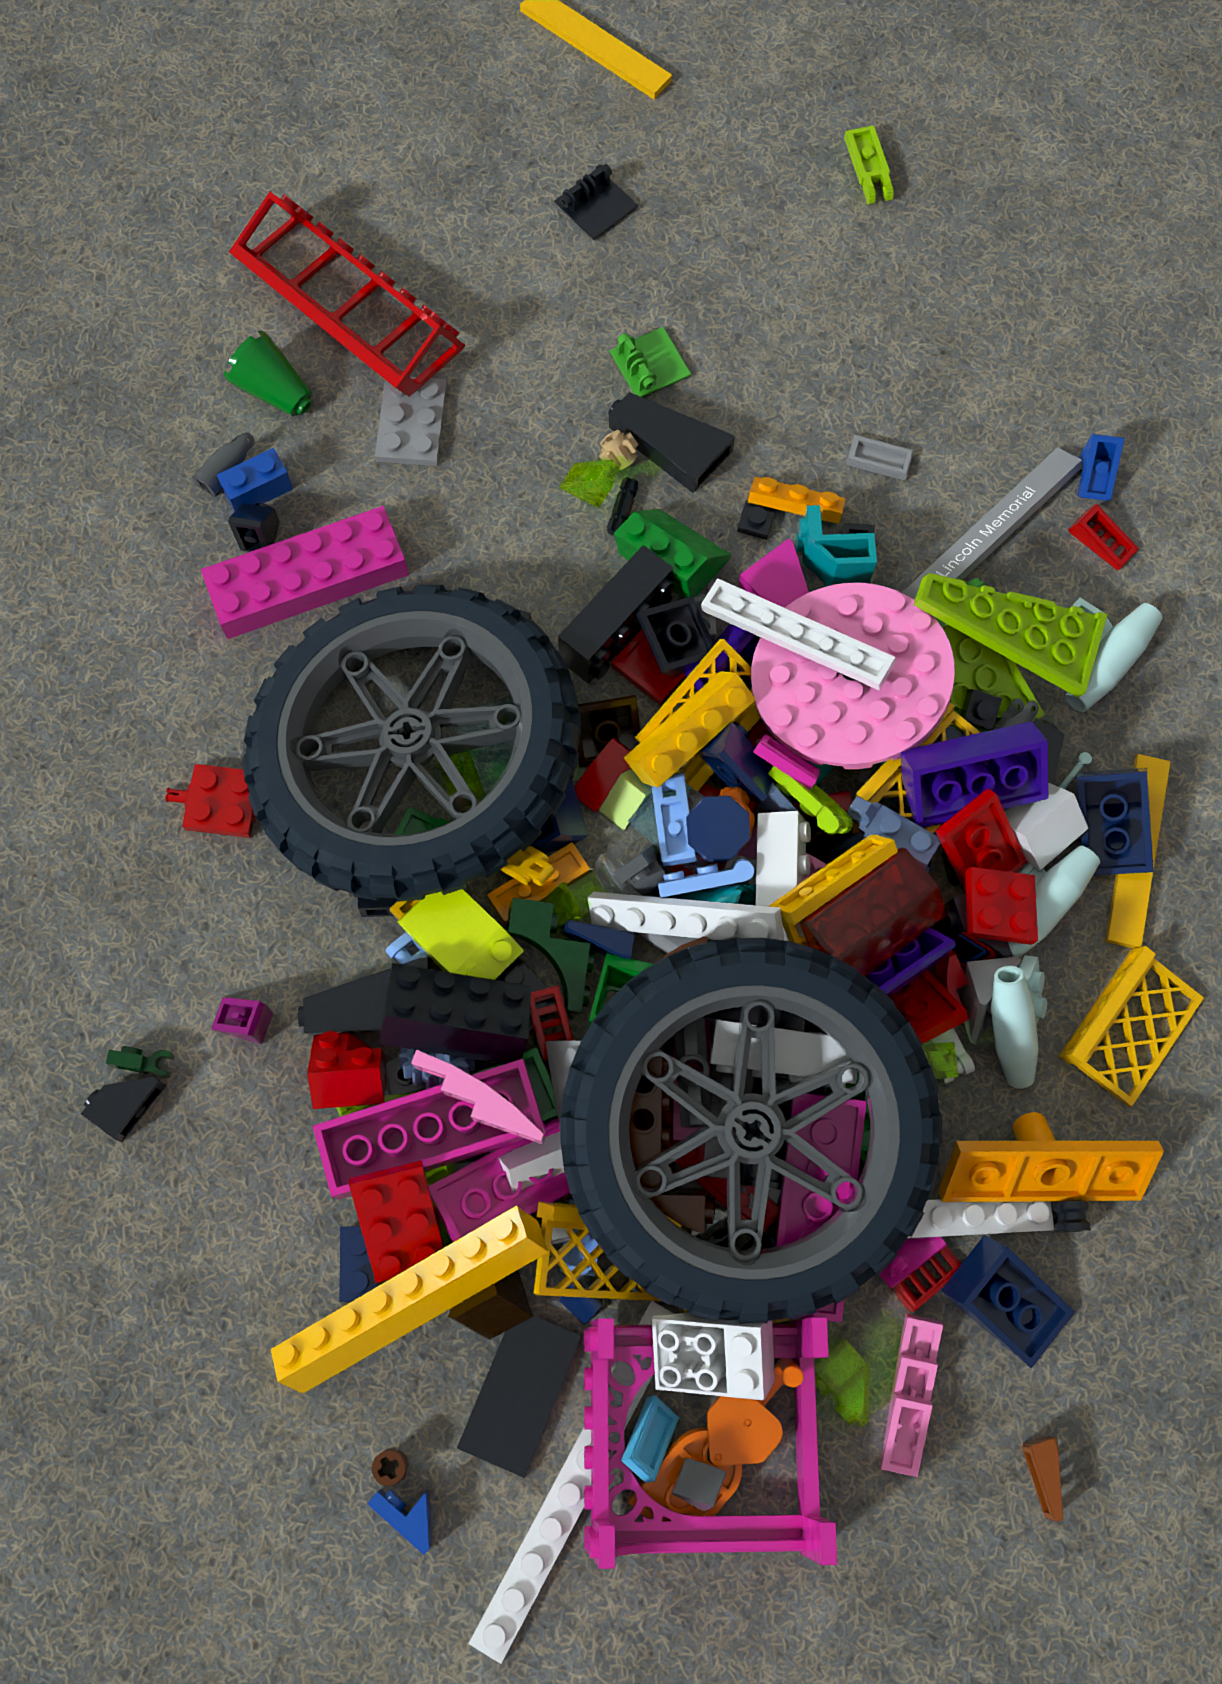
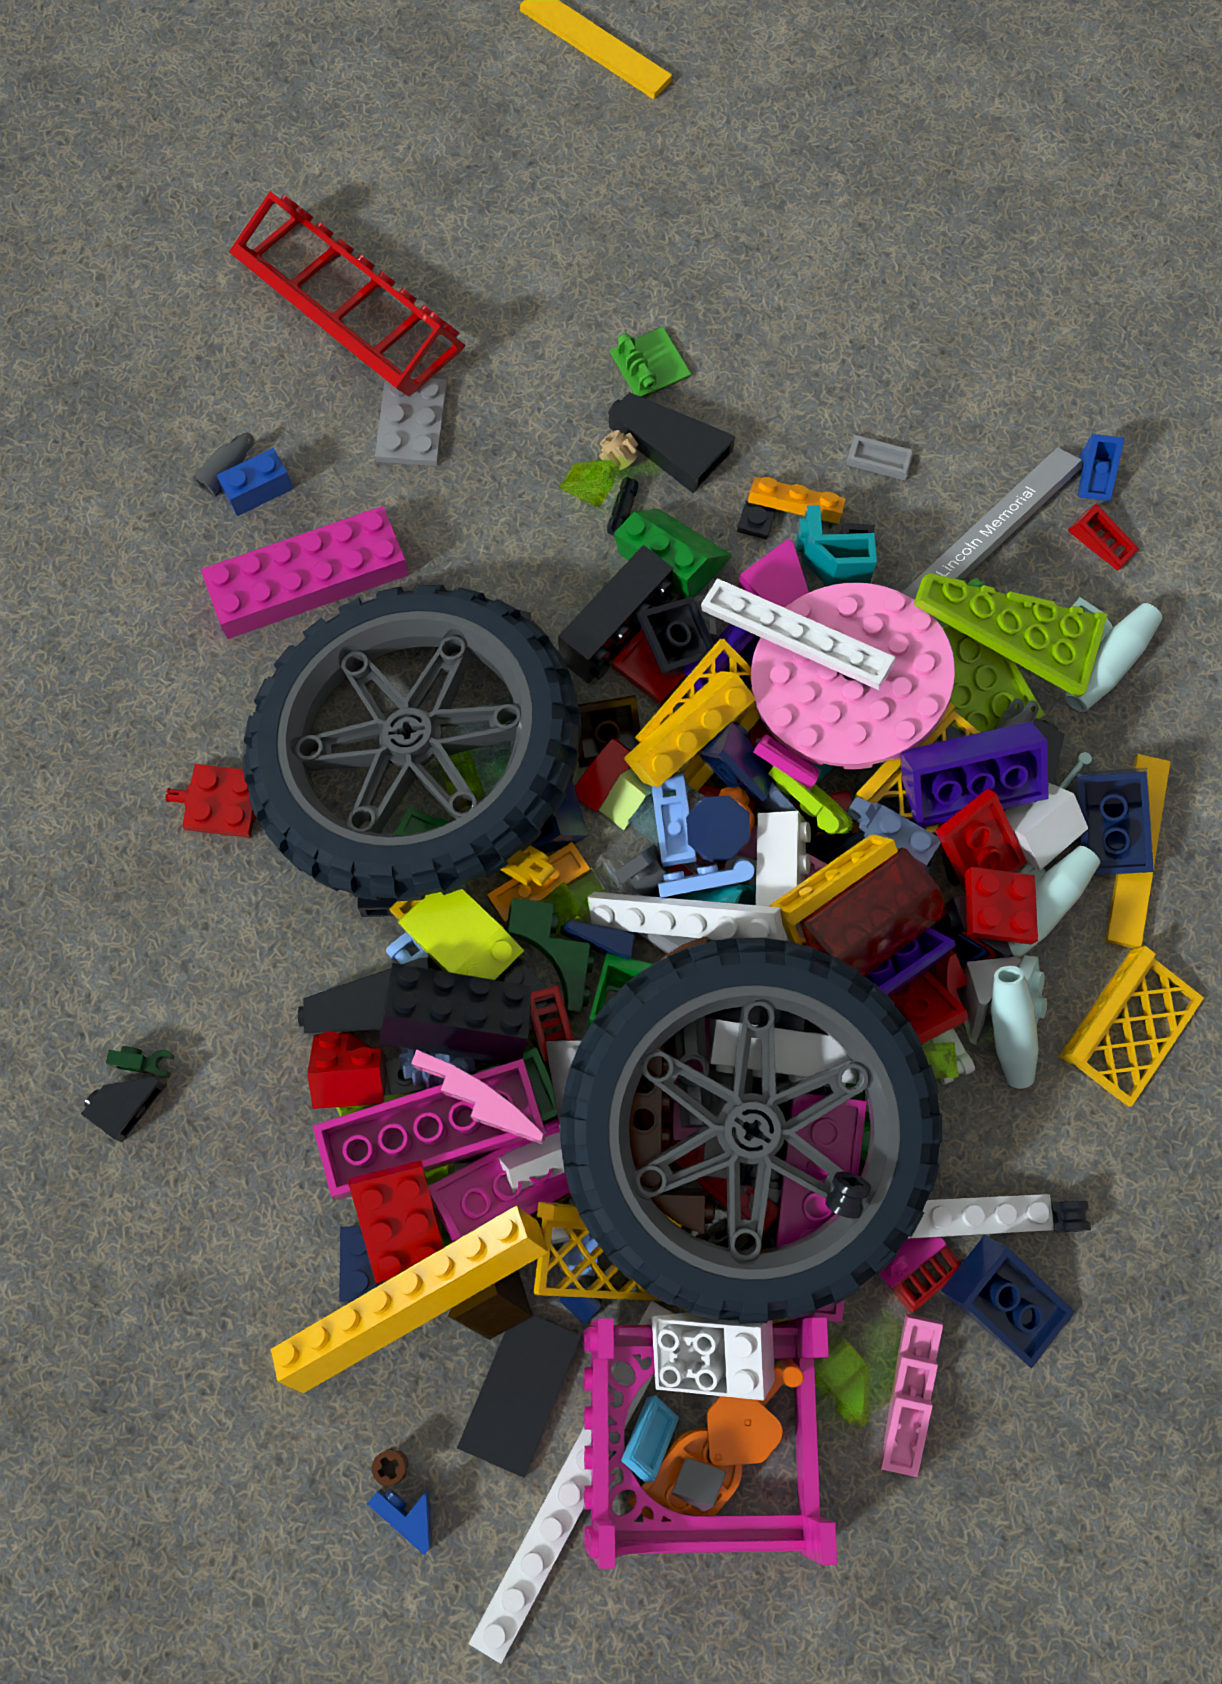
magenta slope [211,997,273,1045] -> none
green cone [224,330,312,416] -> none
black slope [228,503,280,552] -> none
black hinge [554,164,638,240] -> none
lime hinge [844,125,894,205] -> none
light orange plate [938,1112,1164,1202] -> none
black plate [960,689,1002,730] -> none
dark orange slope [1021,1436,1063,1522] -> none
none -> black wheel [825,1171,871,1219]

